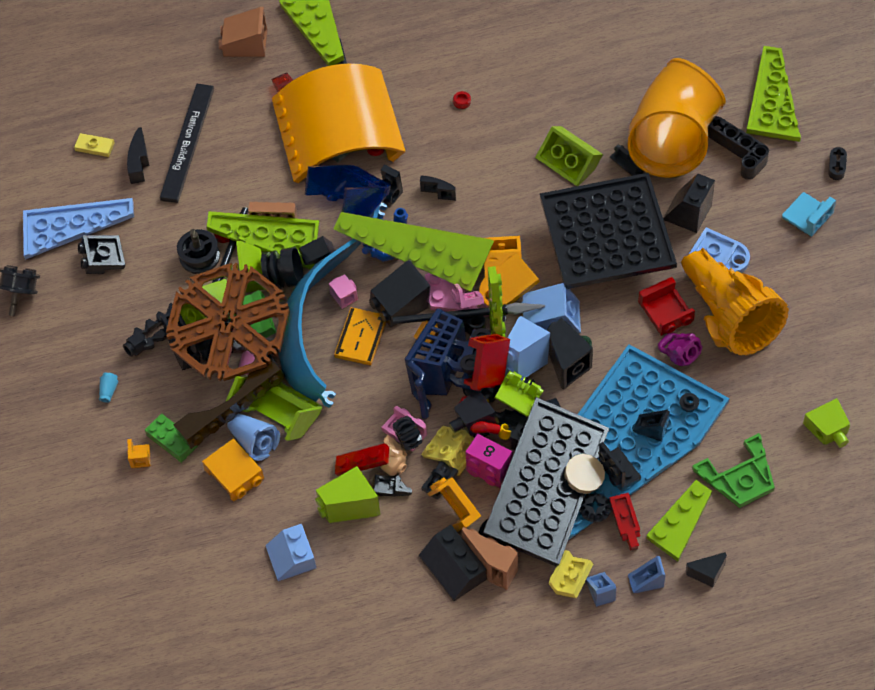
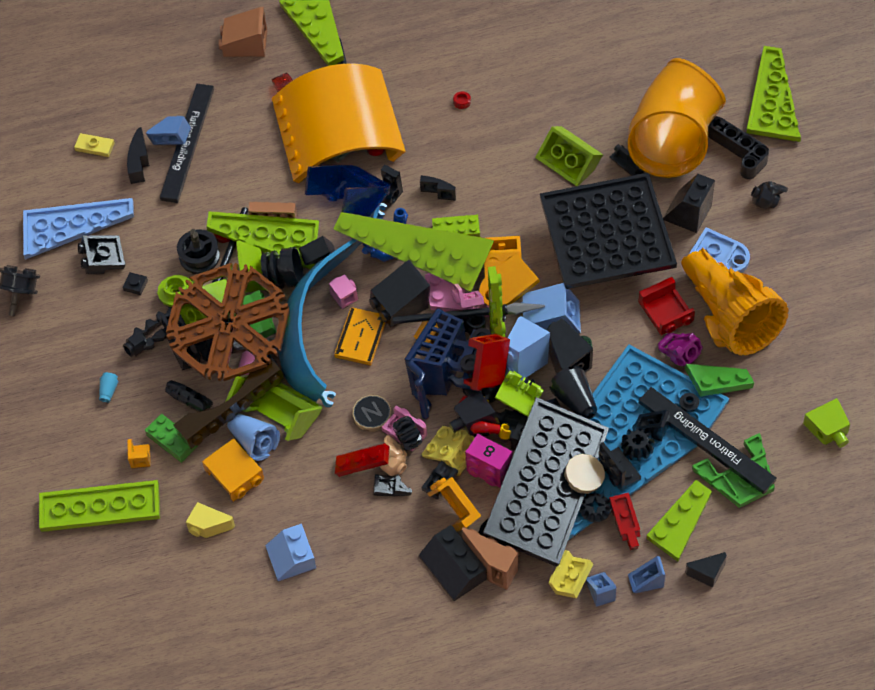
lime slope [315,466,380,523] -> none
medium azure bracket [782,192,836,237] -> none
black beam [828,147,847,180] -> none
none -> lime plate [39,480,160,532]
none -> black plate [123,272,148,295]
none -> medium blue slope [146,116,191,145]
none -> lime piece [157,275,193,307]
none -> black hinge [165,380,213,412]
none -> light yellow slope [186,502,235,538]
none -> black tile [352,395,392,432]
none -> lime piece [432,215,480,237]
none -> black cone [549,366,597,420]
none -> black gear [621,427,655,462]
none -> black tile [638,387,777,494]
none -> bright green wing [685,364,754,397]
none -> black head [751,181,788,209]

